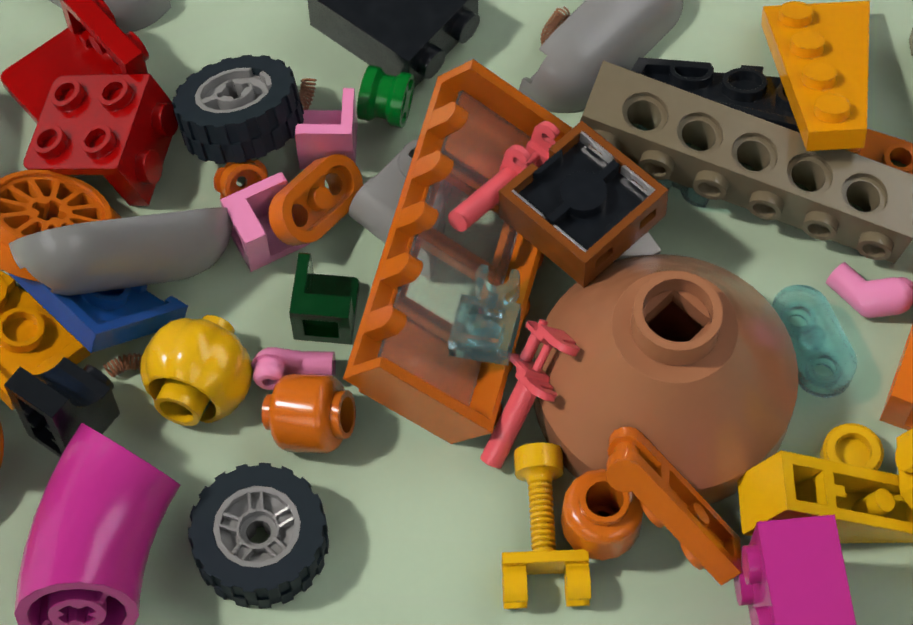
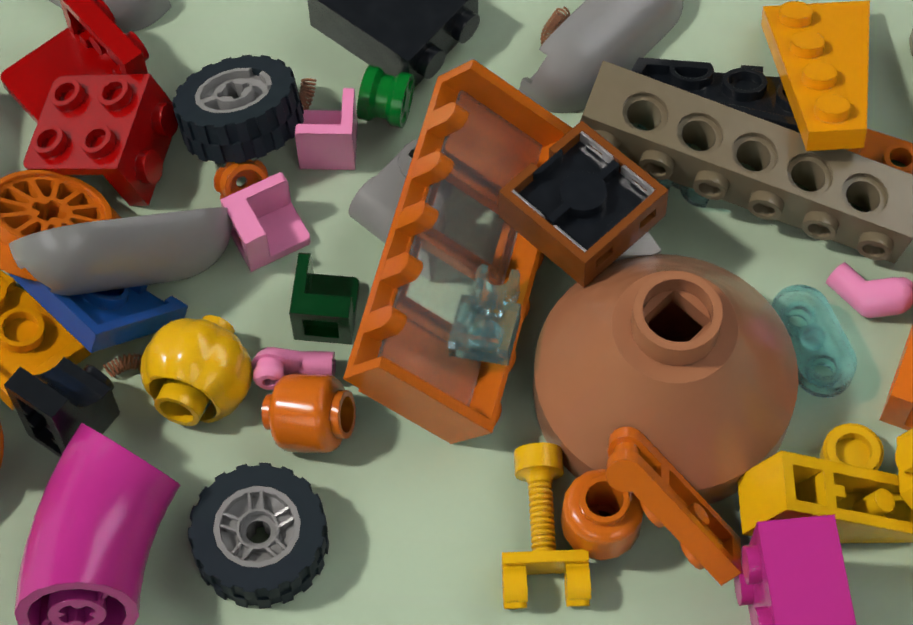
orange plate [269,154,363,246] -> none
coral piece [448,121,560,232] -> none
coral piece [480,319,580,469] -> none

